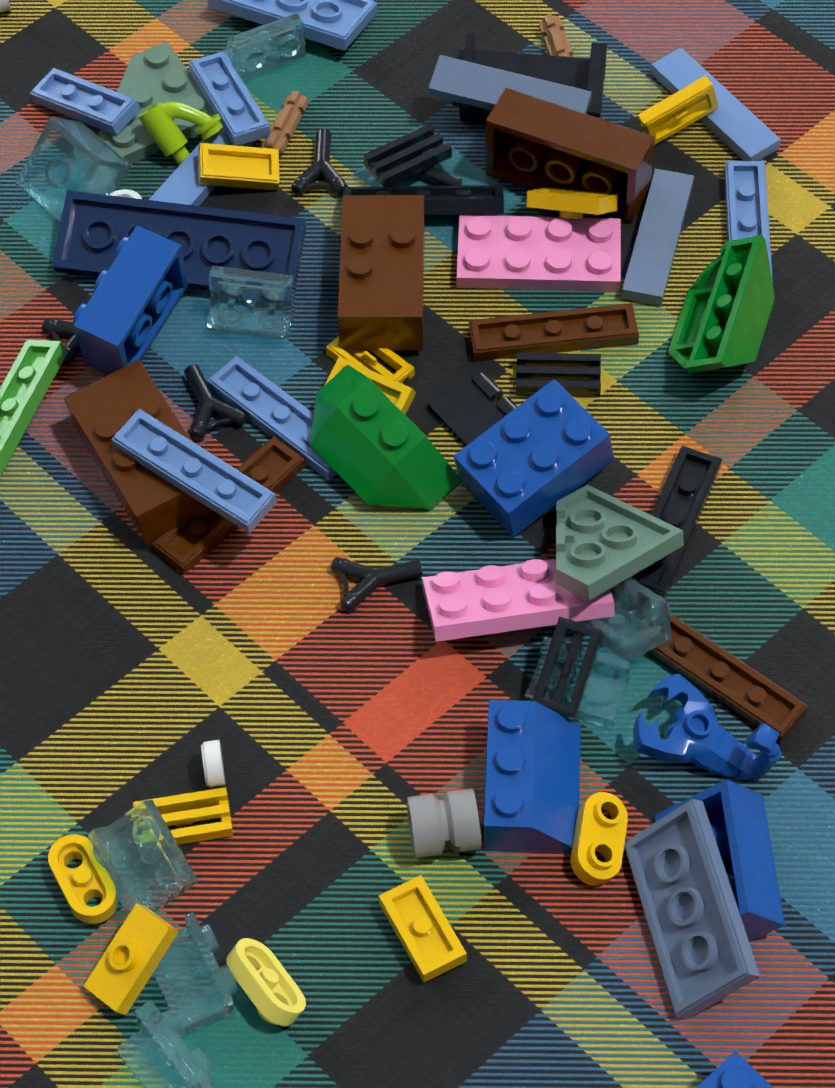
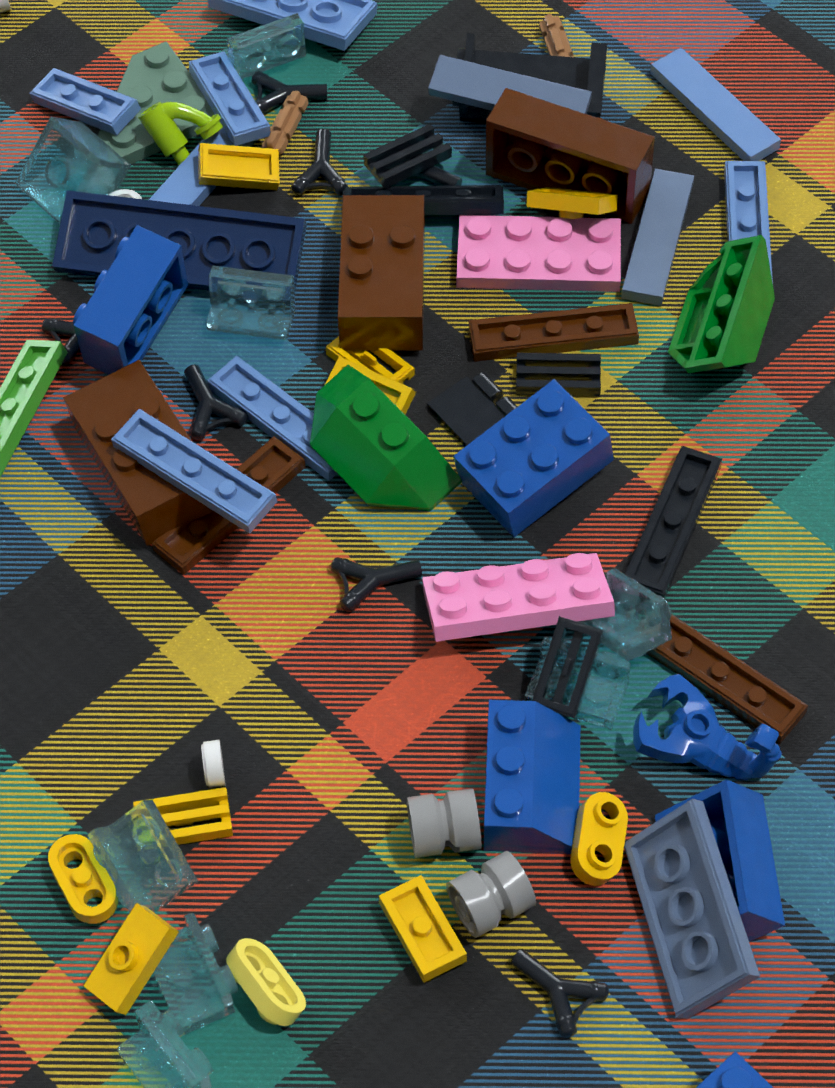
sand green plate [556,485,684,601] -> none
yellow tile [638,75,719,145] -> none
none -> black piece [251,71,327,114]
none -> light grey wheel [446,851,536,938]
none -> black piece [511,949,609,1038]

